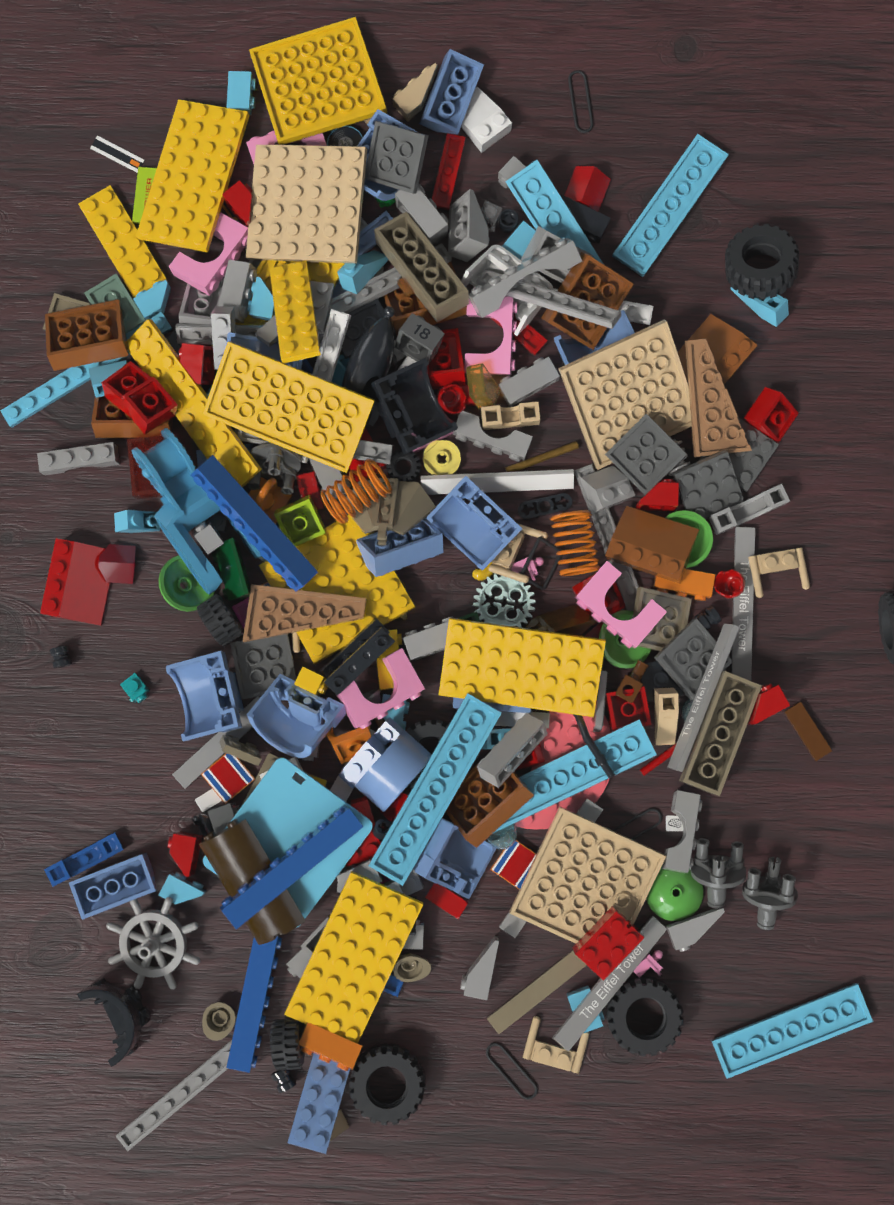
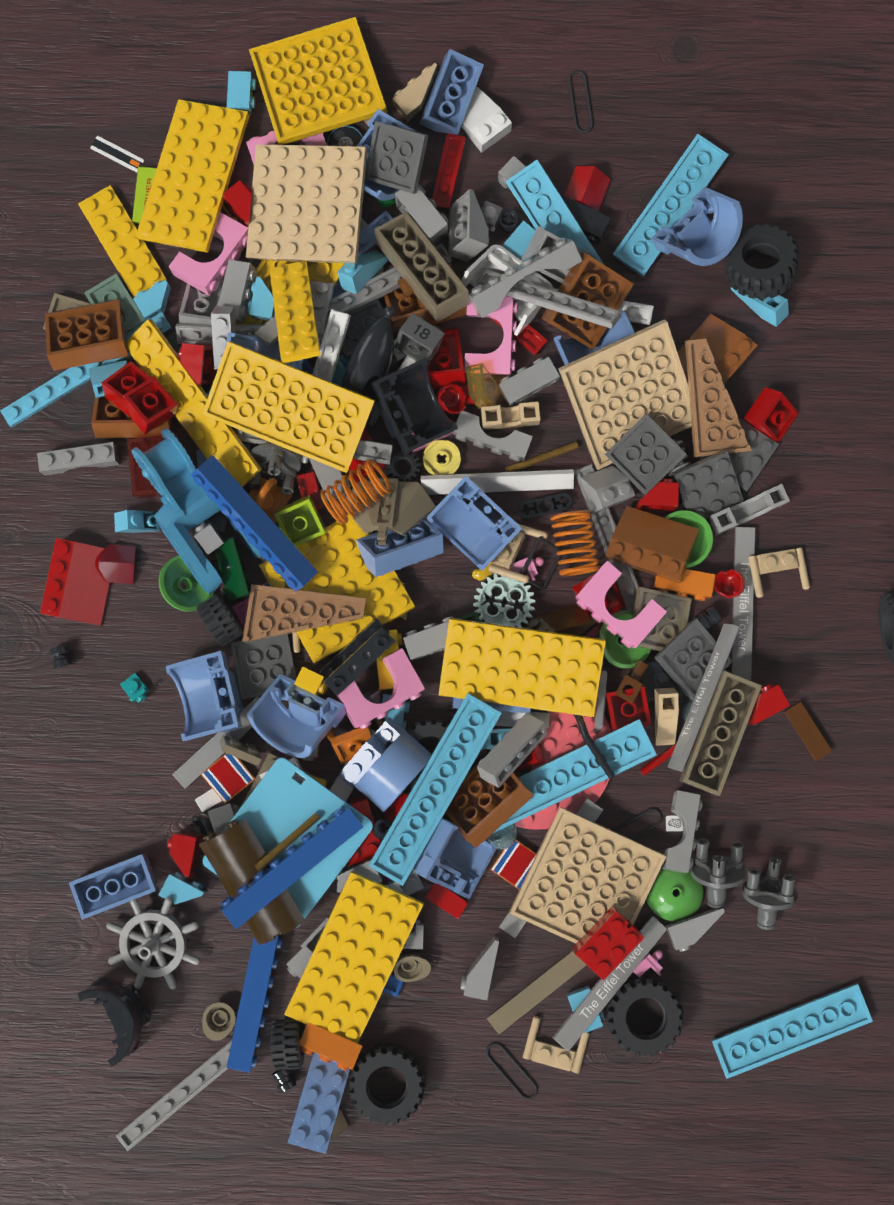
blue slope [44,833,124,887] -> none
none -> pearl gold bar [254,813,320,871]
none -> medium blue piece [651,187,743,266]

